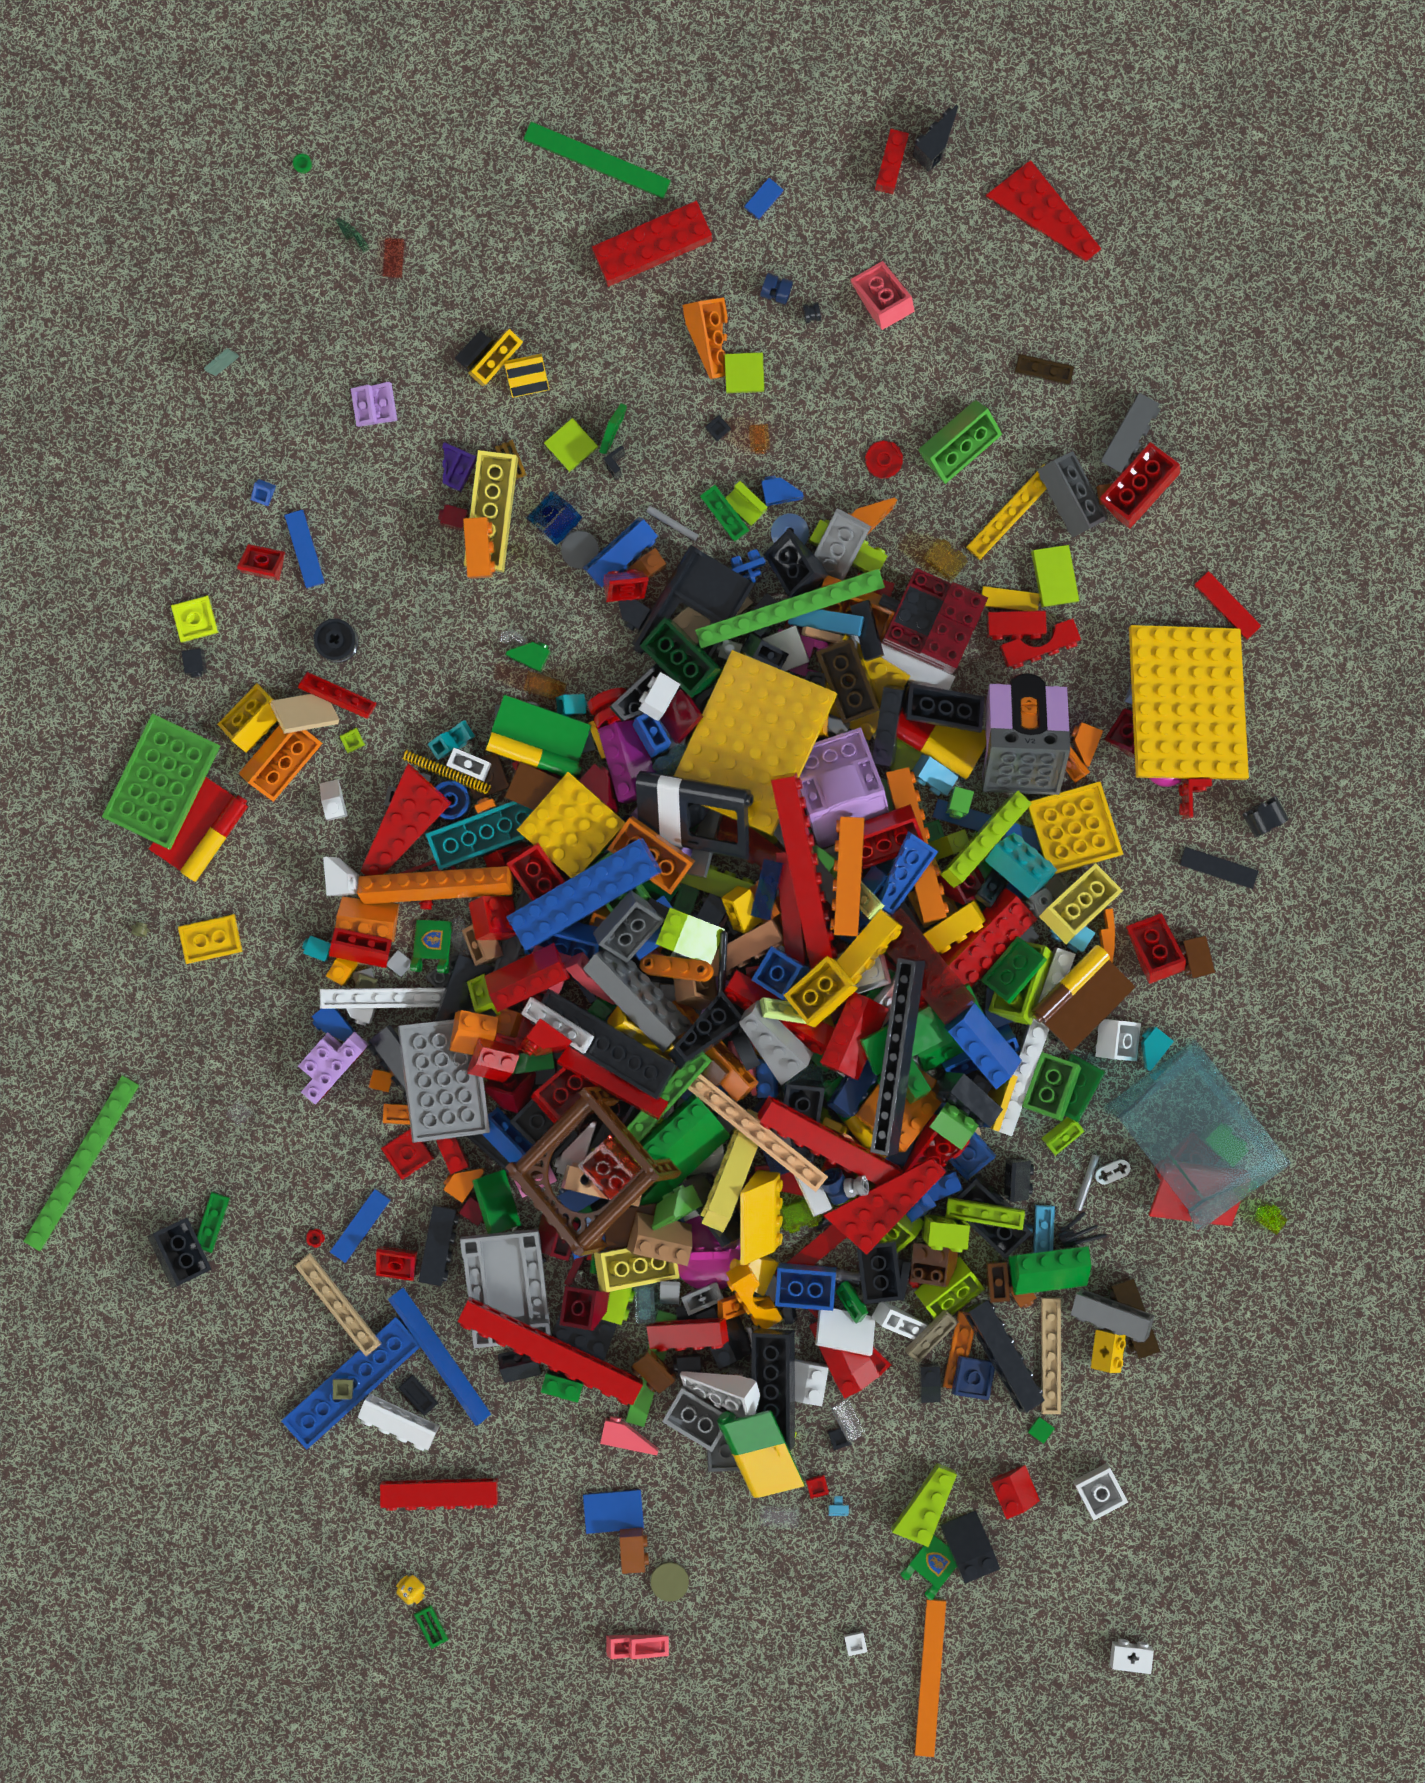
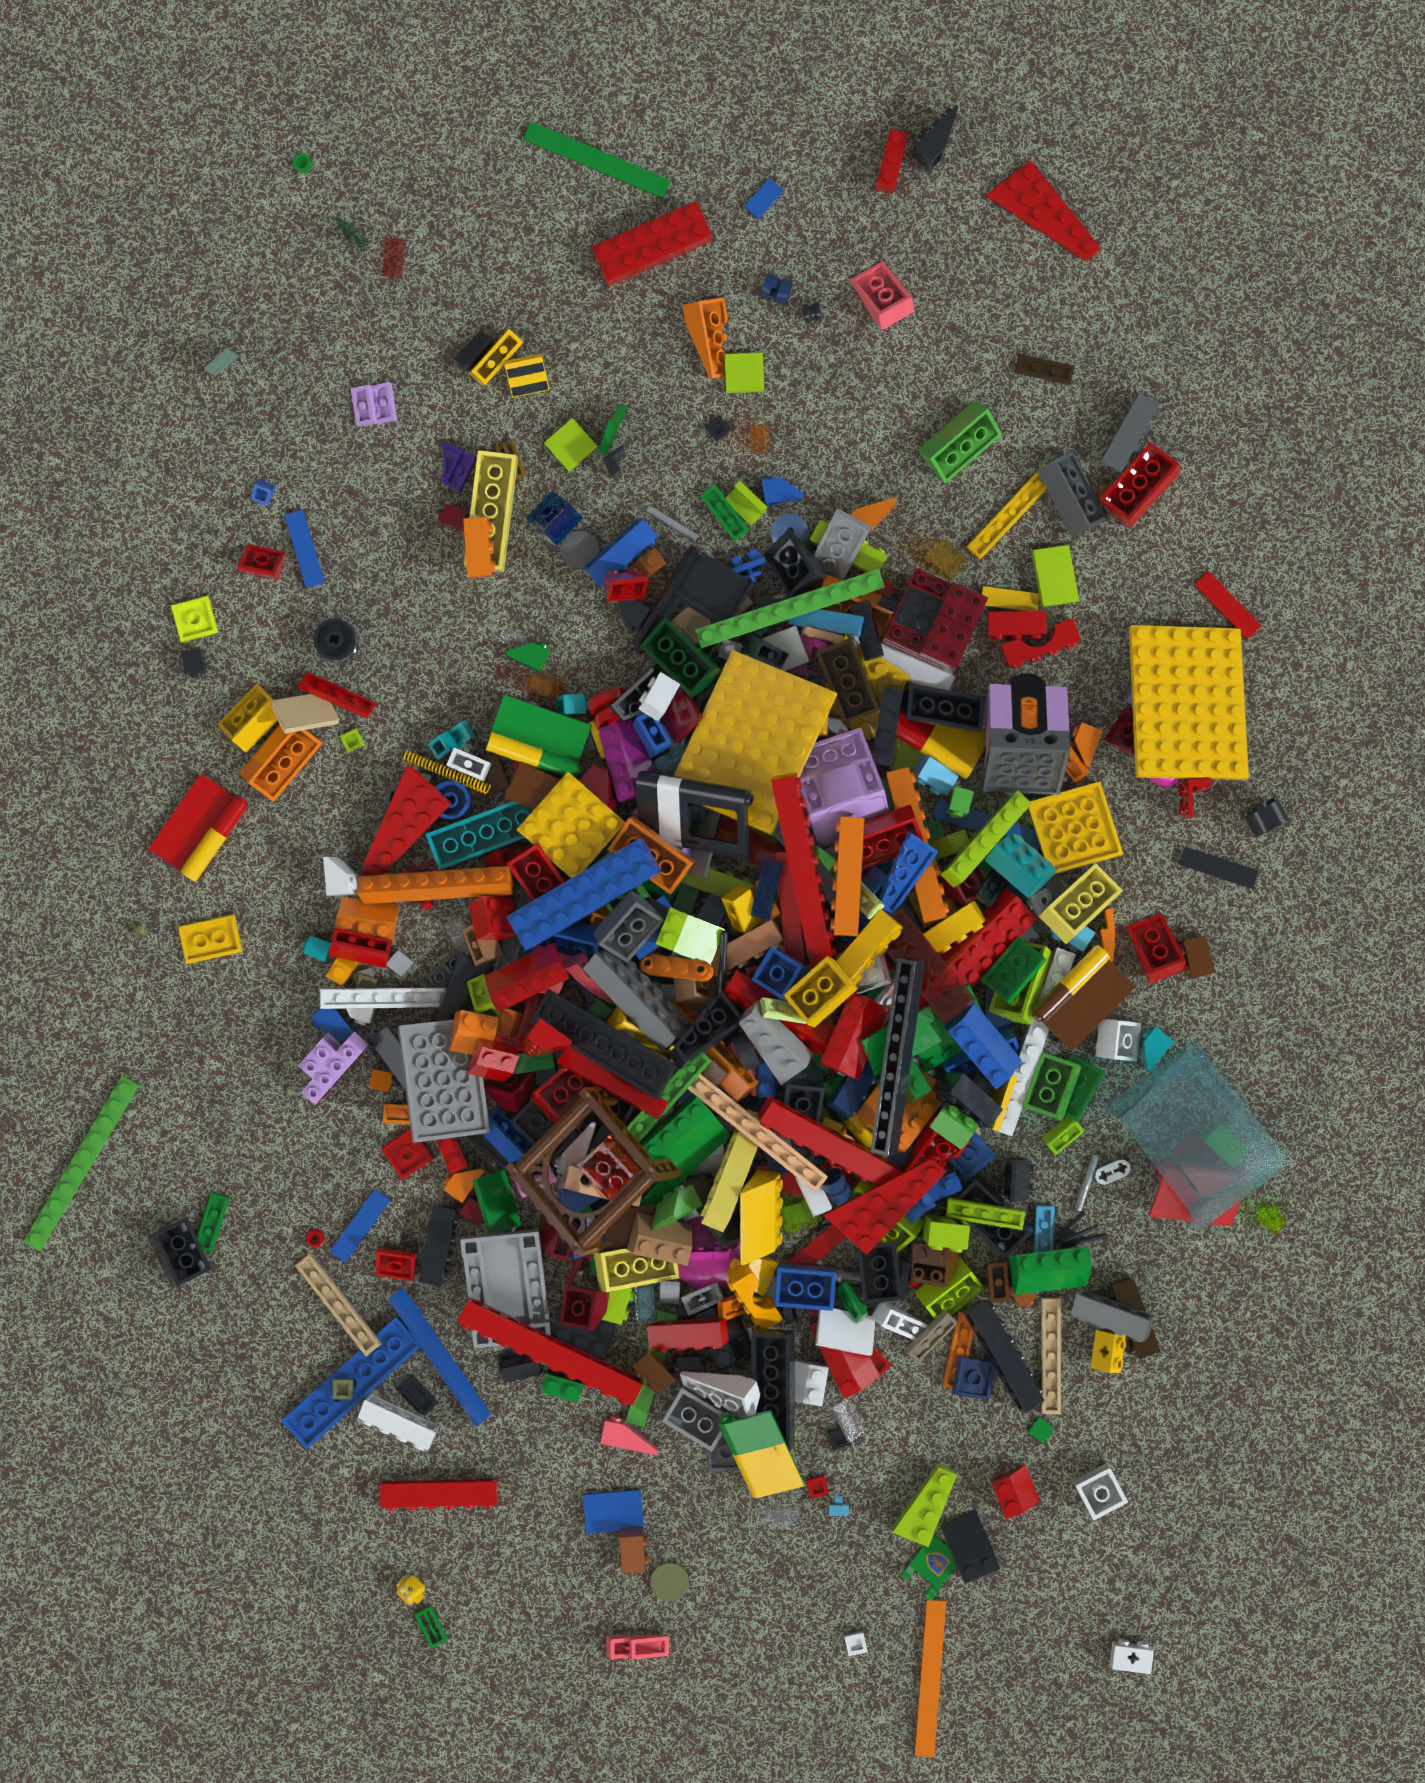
bright green plate [102,714,221,849] -> none
white slope [320,779,348,821] -> none
green flag [410,920,452,974] -> none
orange plate [474,797,498,814] -> none
white tile [521,997,595,1053] -> none
light grey wheel [843,1176,869,1198] -> none
red tile [865,440,903,479] -> none
black slope [919,1363,941,1403] -> none

